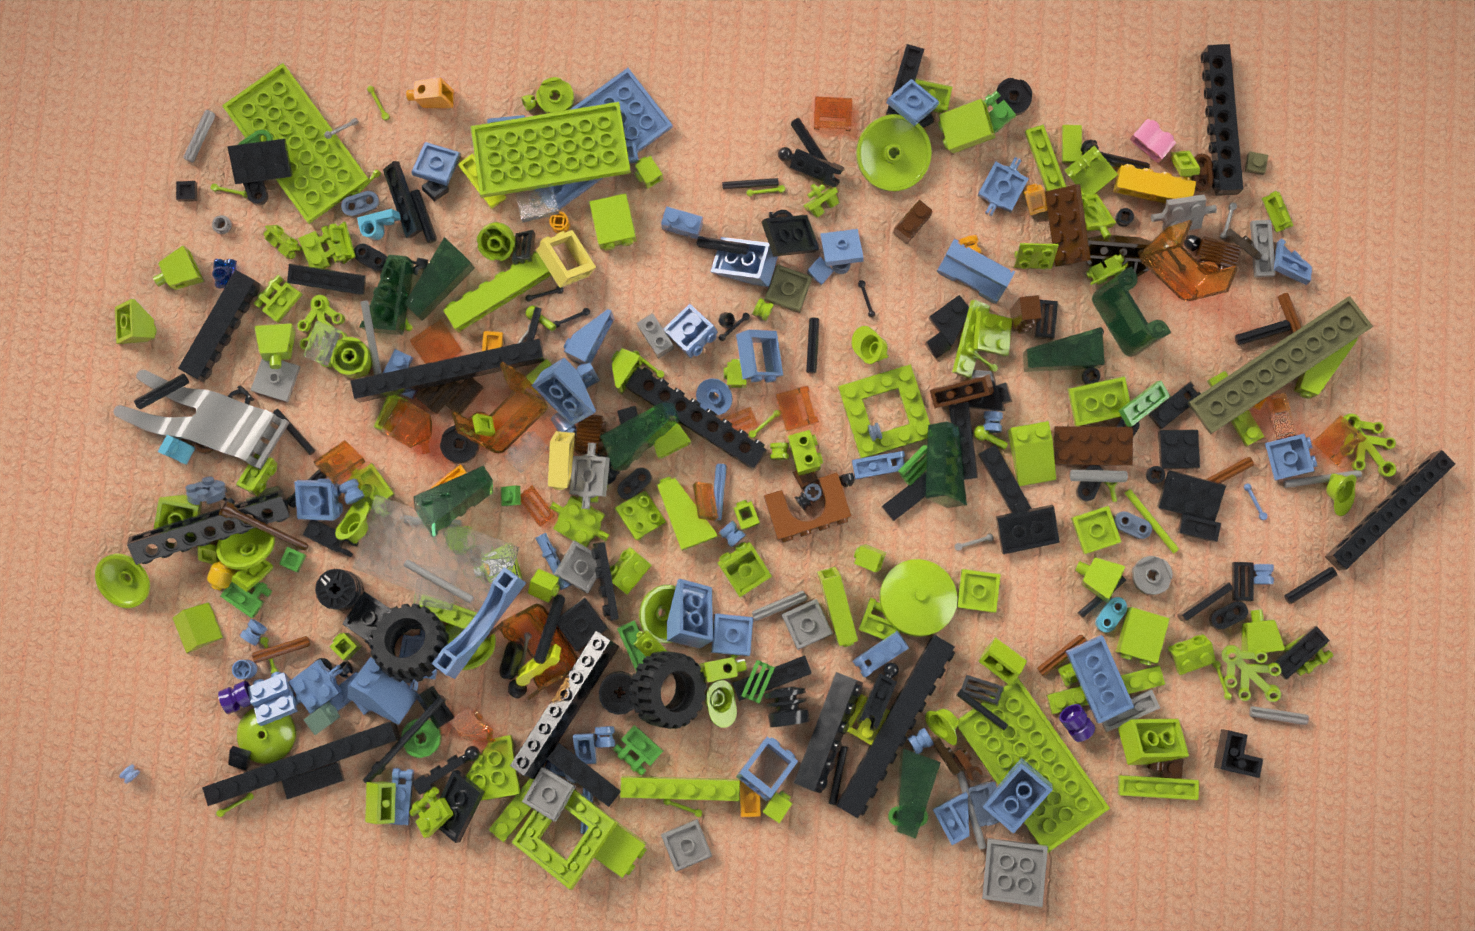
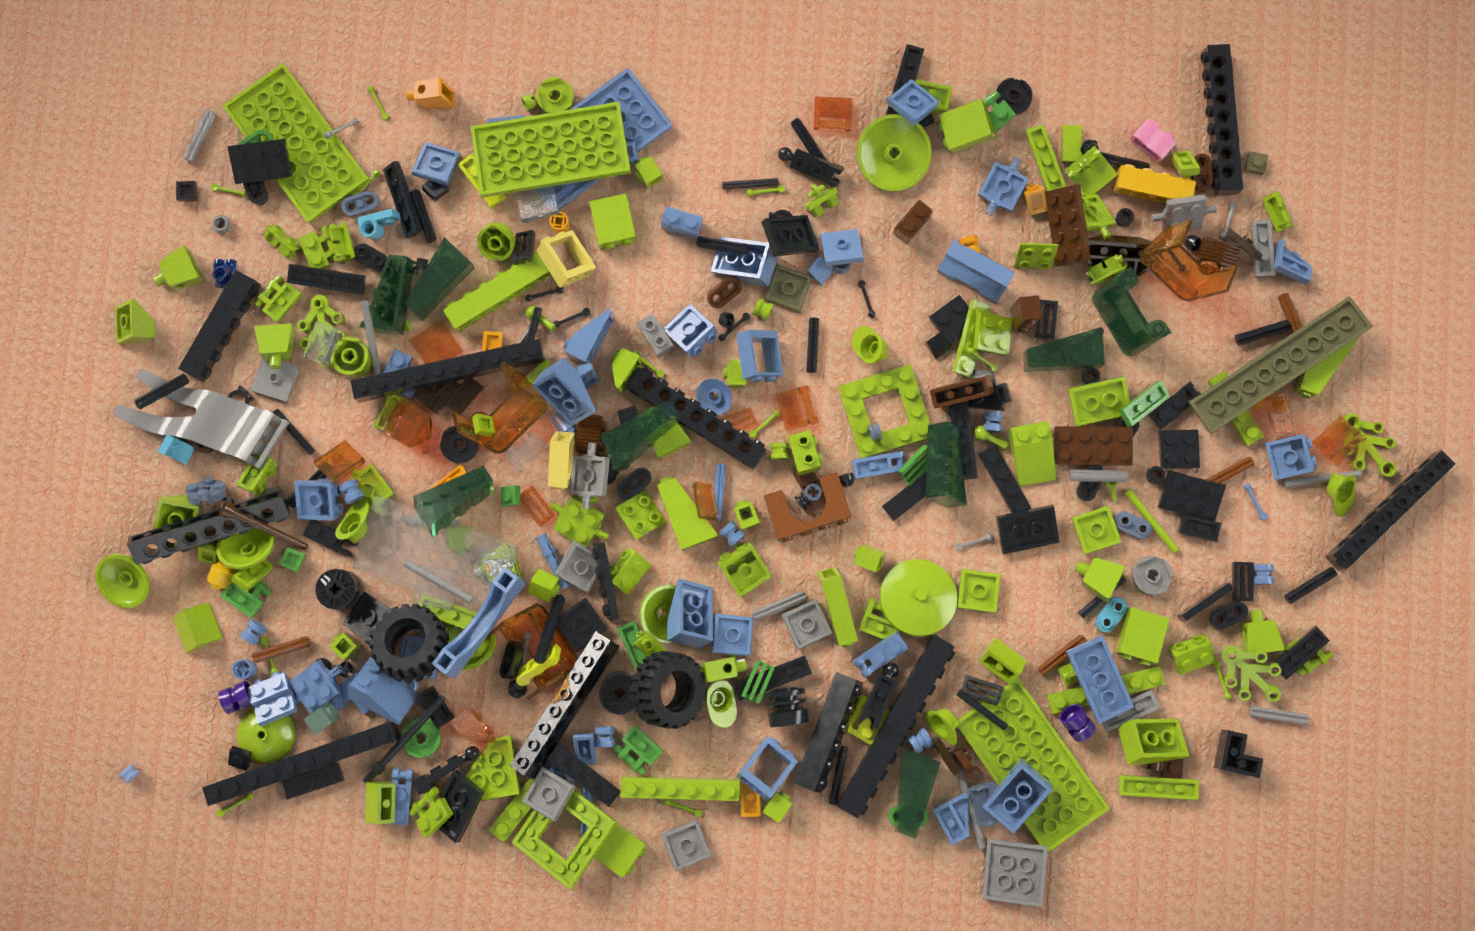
none -> reddish brown plate [707,277,742,308]

